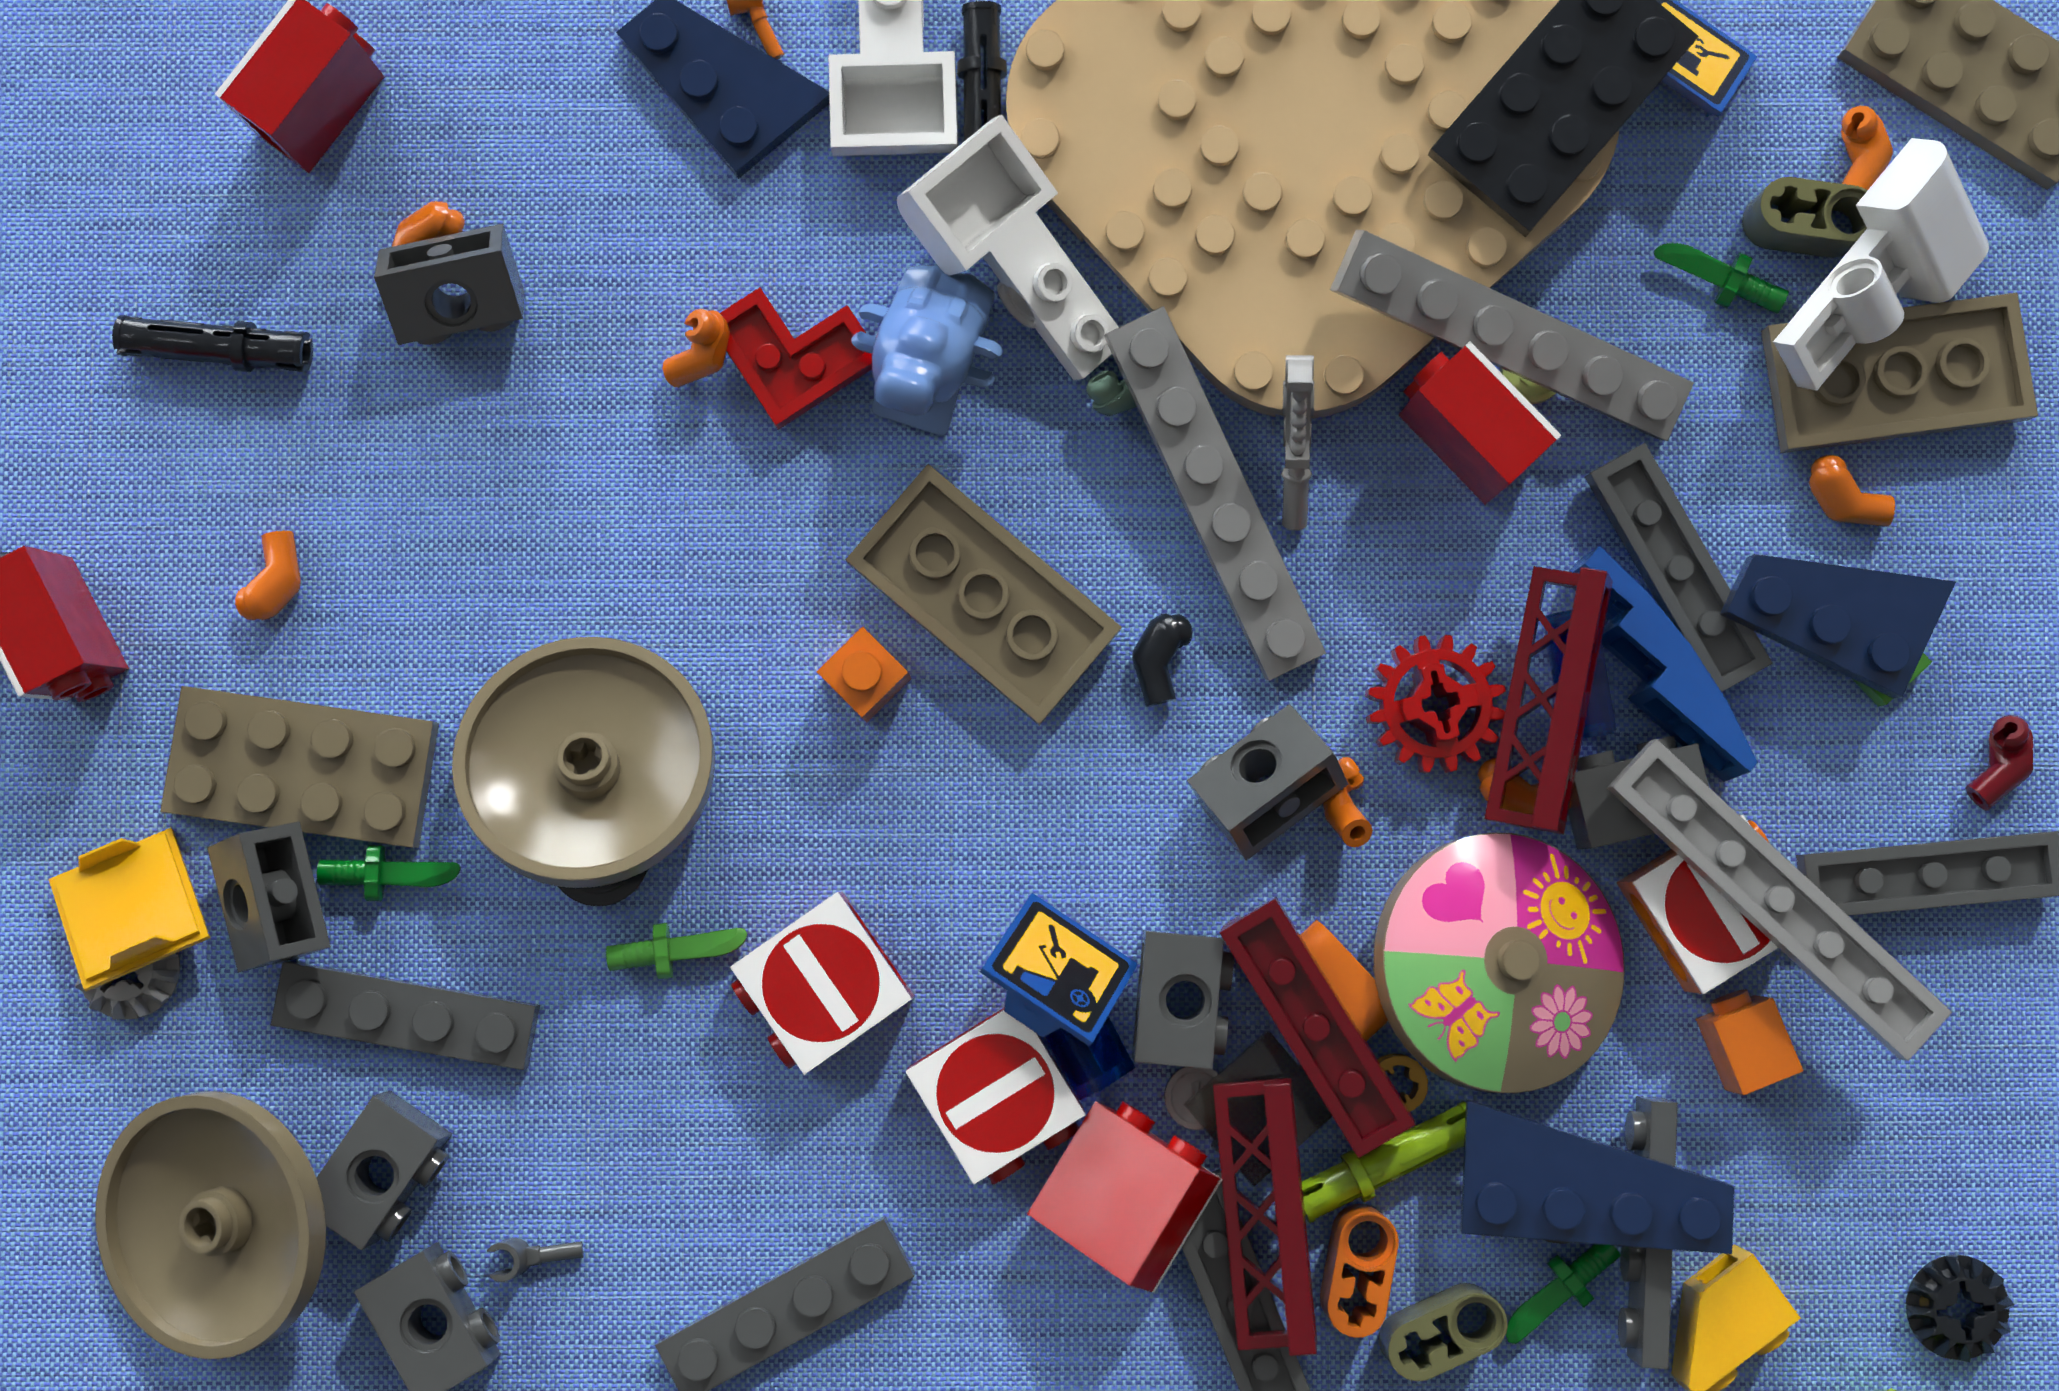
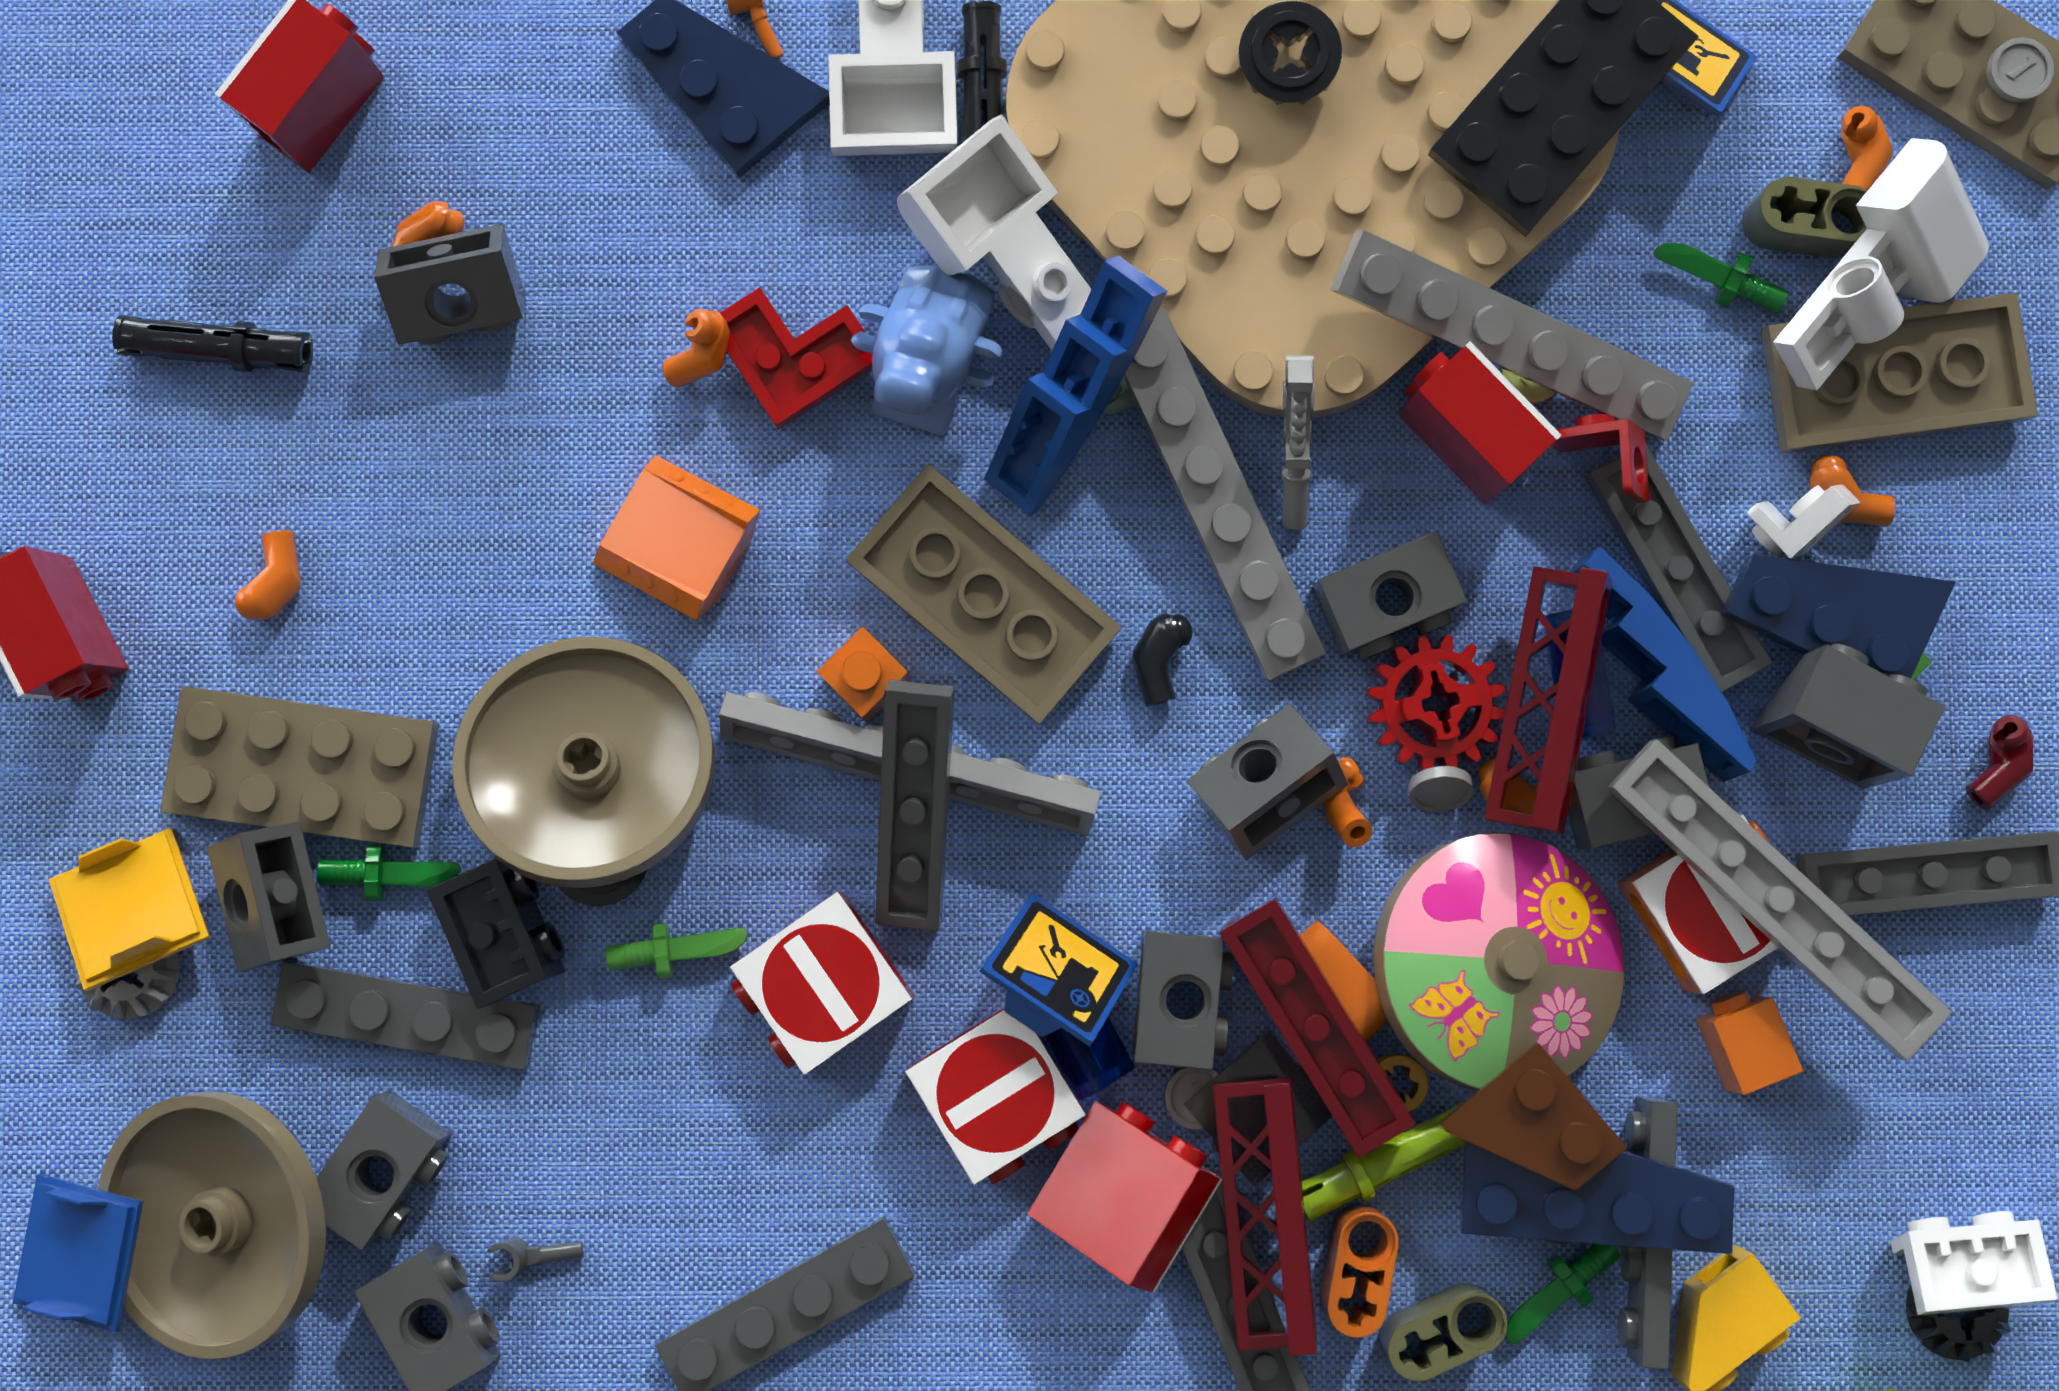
none -> blue piece [13,1174,144,1332]
none -> black bracket [426,858,565,1009]
none -> orange slope [593,455,760,621]
none -> light grey plate [719,692,1101,836]
none -> dark grey plate [875,680,955,932]
none -> blue slope [984,255,1168,515]
none -> black gear [1239,1,1342,105]
none -> dark grey brick [1311,531,1467,660]
none -> light grey piece [1407,766,1473,812]
none -> reddish brown wing [1439,1043,1627,1190]
none -> red bracket [1551,414,1649,503]
none -> white bracket [1747,484,1861,559]
none -> dark grey slope [1751,644,1945,789]
none -> white bracket [1890,1211,2058,1315]
none -> light grey piece [1986,37,2054,103]

